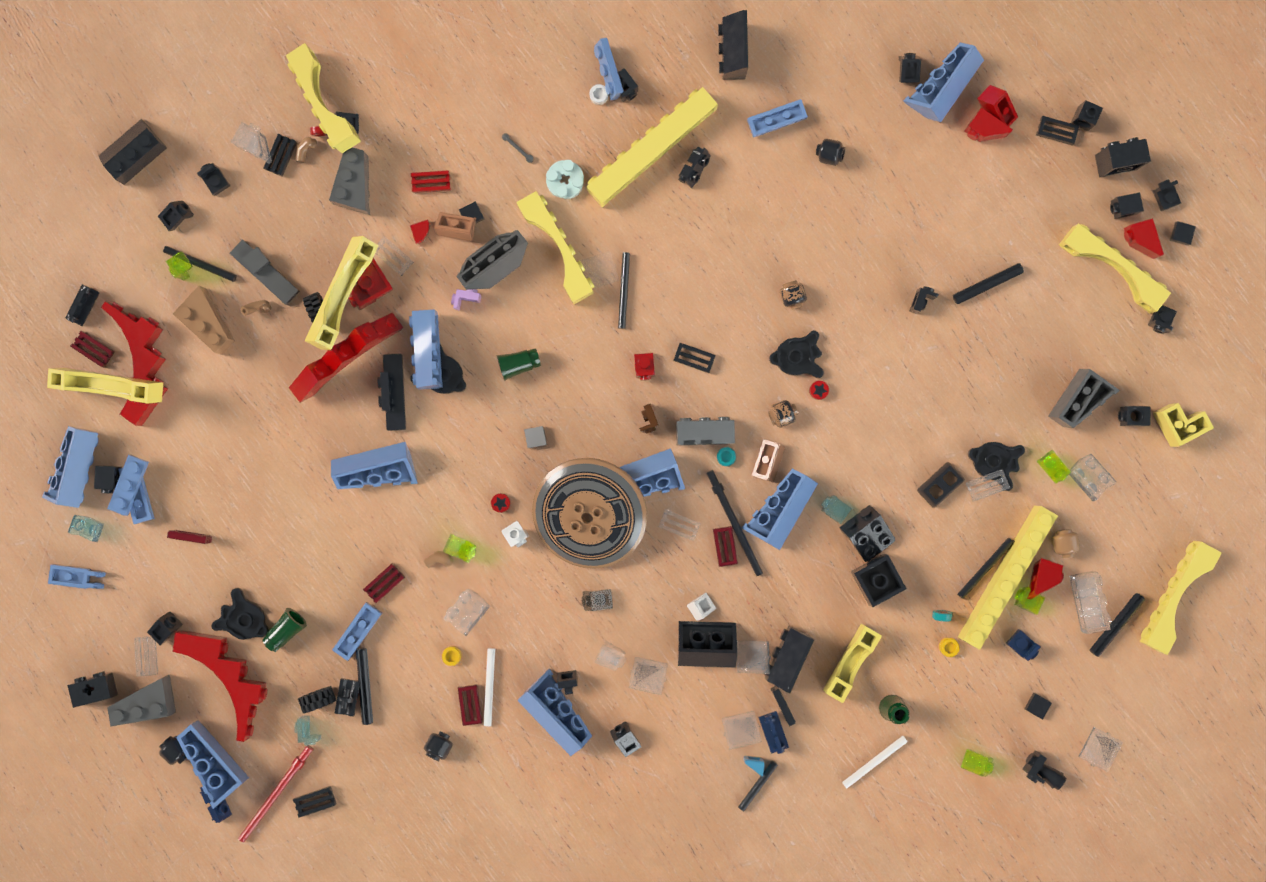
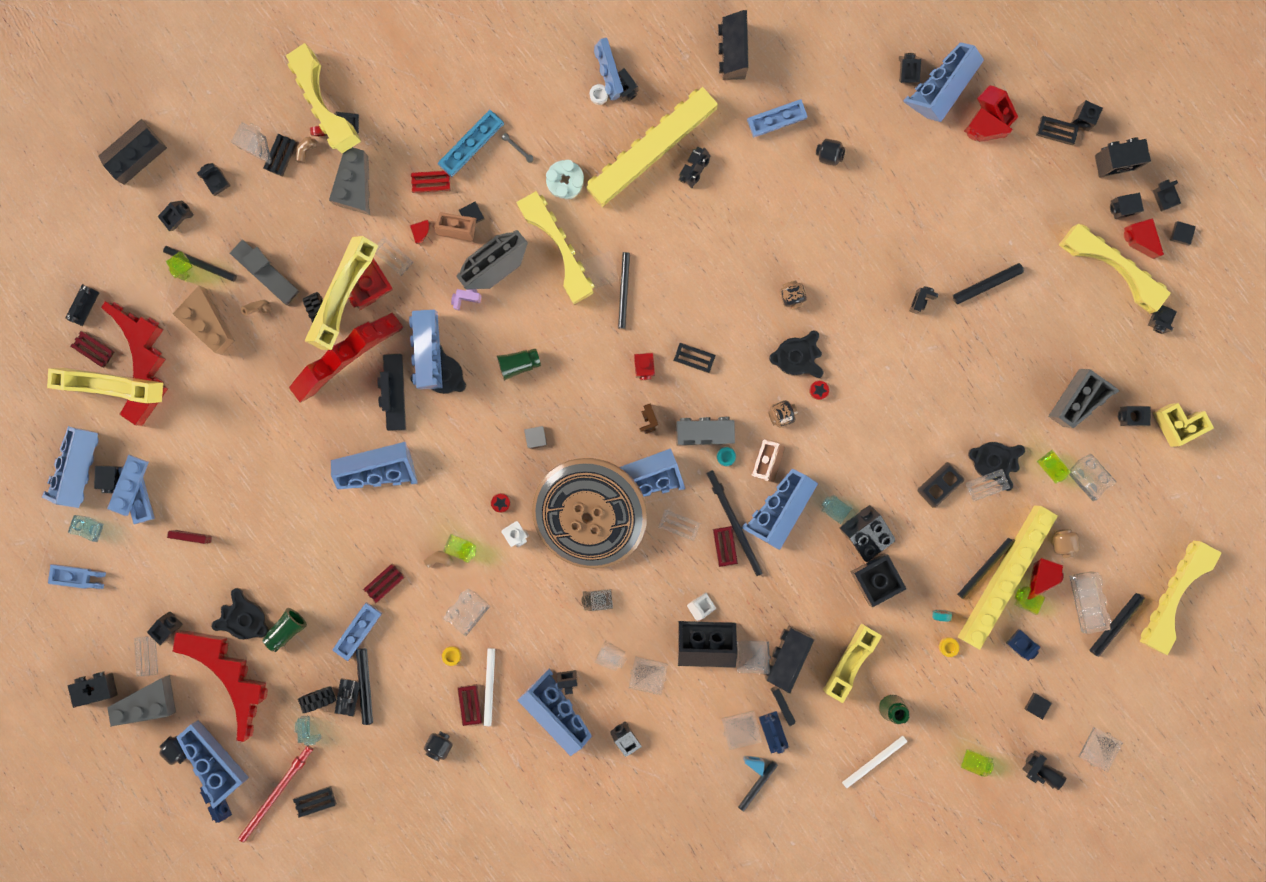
none -> dark azure tile [438,110,504,177]

